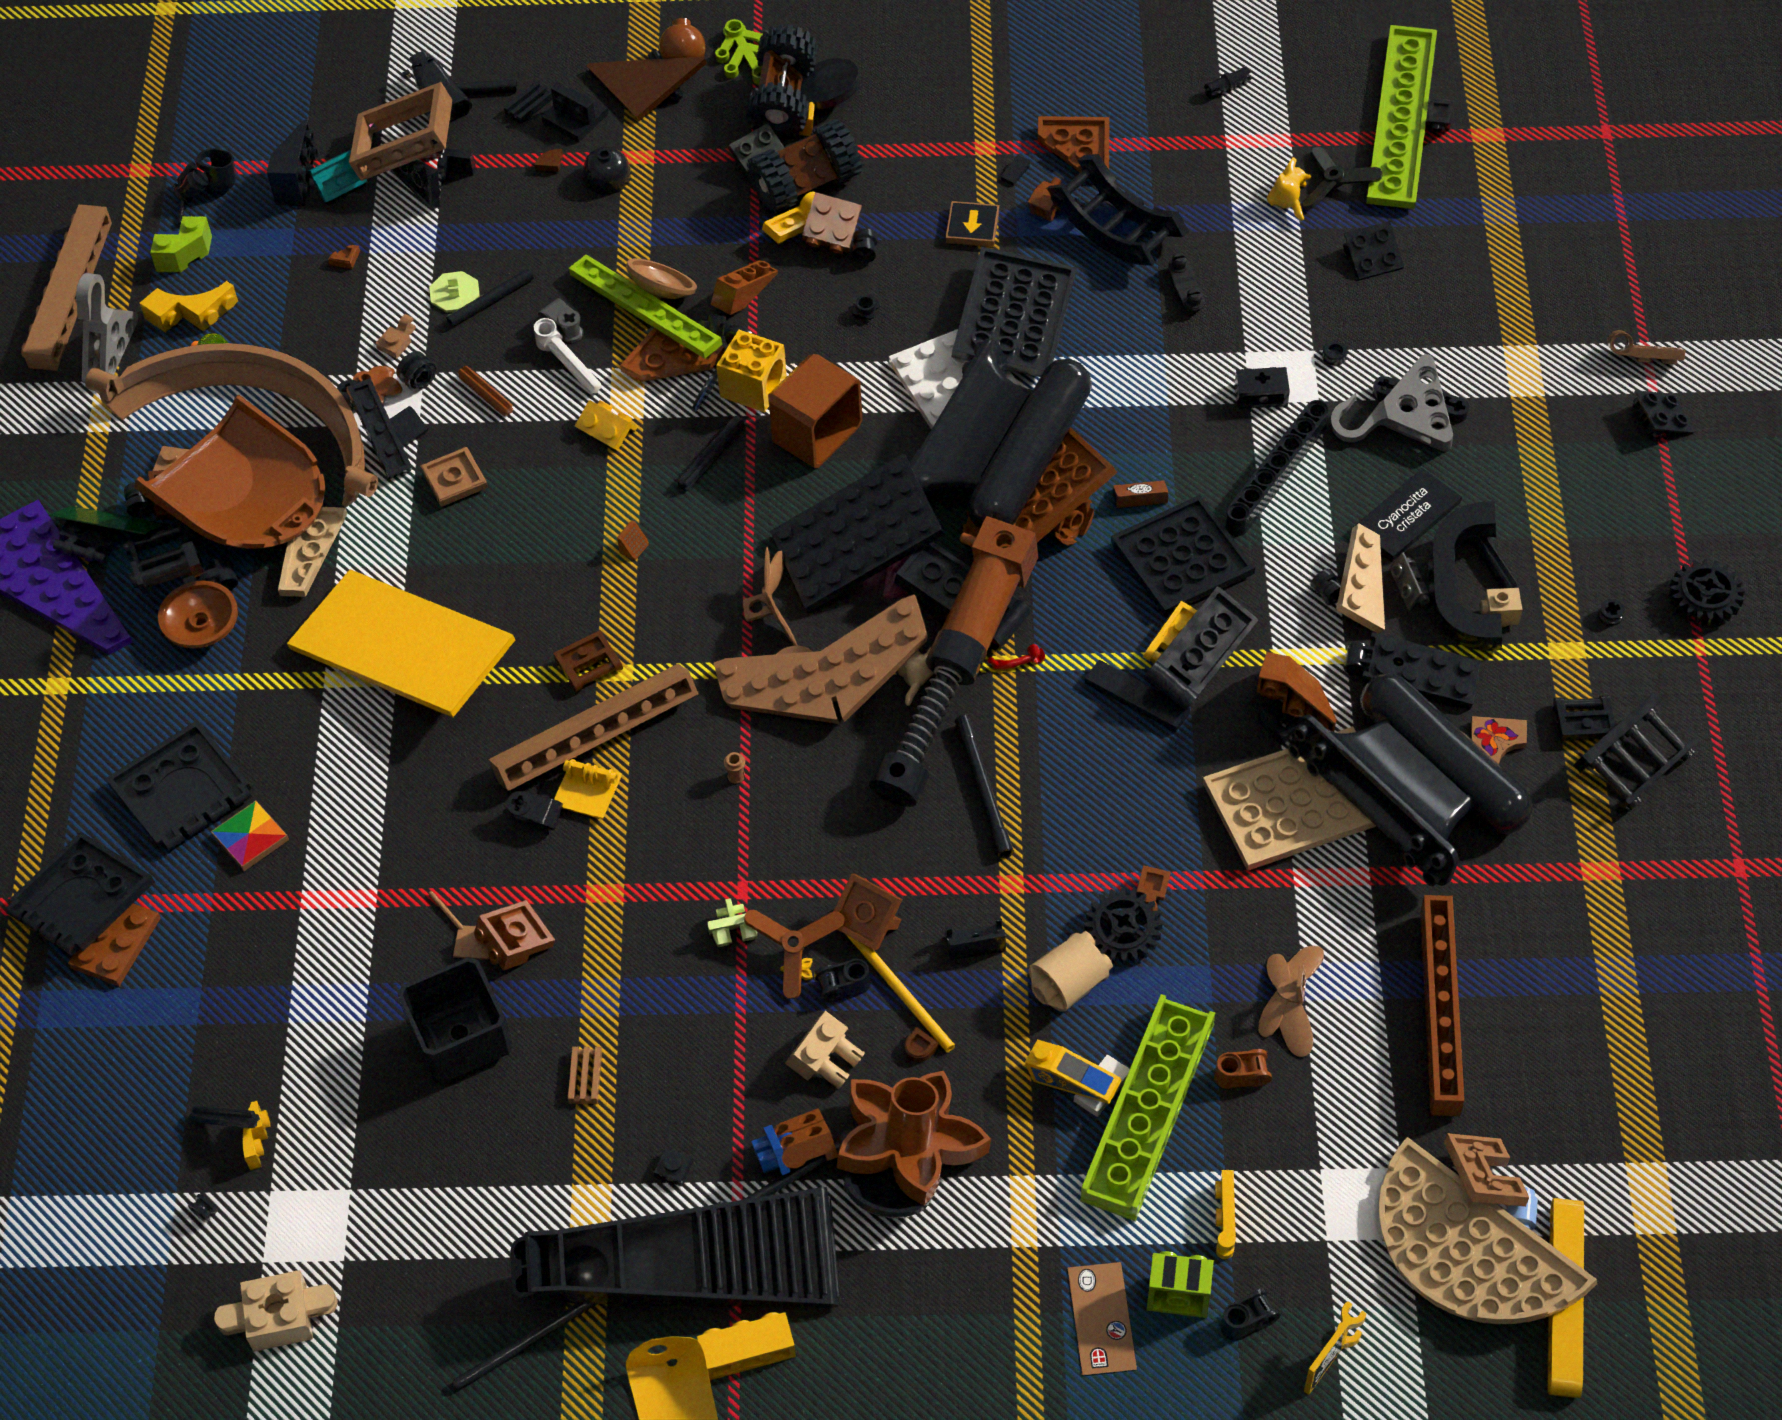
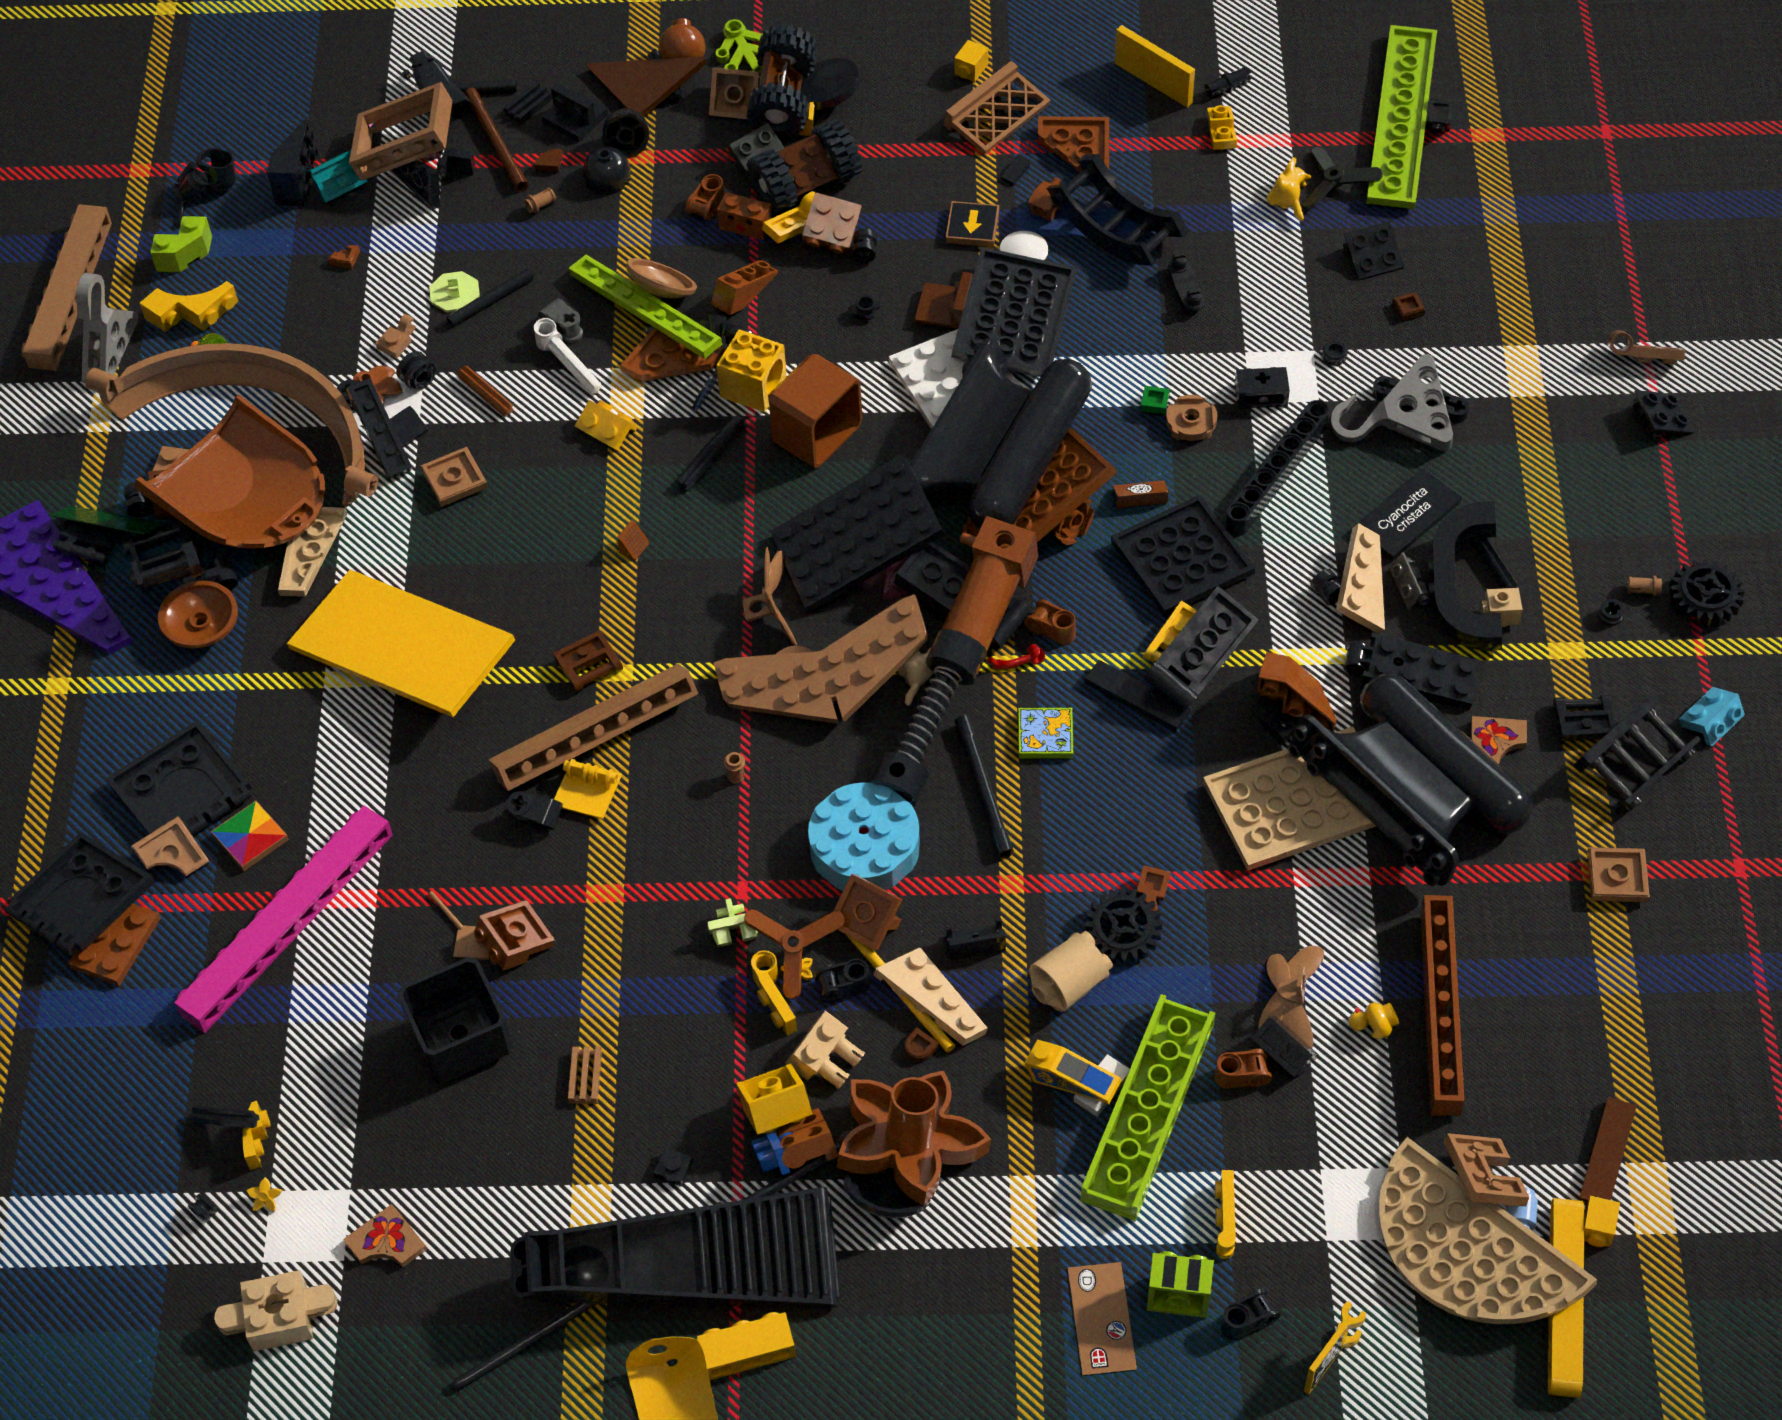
none -> medium nougat tile [131,816,209,878]
none -> dark pink brick [174,805,393,1033]
none -> yellow plant [246,1177,283,1212]
none -> medium nougat tile [343,1204,427,1267]
none -> reddish brown piece [464,88,529,192]
none -> medium nougat pin [524,188,556,213]
none -> black cylinder [602,108,649,158]
none -> dark orange piece [685,174,725,221]
none -> medium nougat slope [709,68,760,119]
none -> dark orange brick [717,192,772,240]
none -> yellow hinge [736,1064,813,1134]
none -> yellow plate [751,950,797,1036]
none -> medium azure piece [808,783,920,891]
none -> tan wing [873,948,988,1046]
none -> reddish brown bracket [915,272,973,329]
none -> medium nougat fence [944,61,1051,155]
none -> yellow brick [954,40,988,82]
none -> white dish [1000,231,1048,260]
none -> tile [1018,708,1073,759]
none -> dark orange piece [1024,599,1076,645]
none -> yellow tile [1115,25,1195,108]
none -> green plate [1140,385,1170,415]
none -> medium nougat plate [1166,395,1217,441]
none -> yellow slope [1207,105,1237,150]
none -> black hinge [1251,1016,1319,1077]
none -> yellow animal [1348,1003,1399,1039]
none -> reddish brown tile [1392,292,1425,322]
none -> reddish brown tile [1579,1096,1637,1204]
none -> yellow brick [1584,1196,1620,1247]
none -> medium nougat plate [1587,847,1650,902]
none -> medium nougat pin [1628,576,1662,597]
none -> medium azure bracket [1679,687,1744,746]

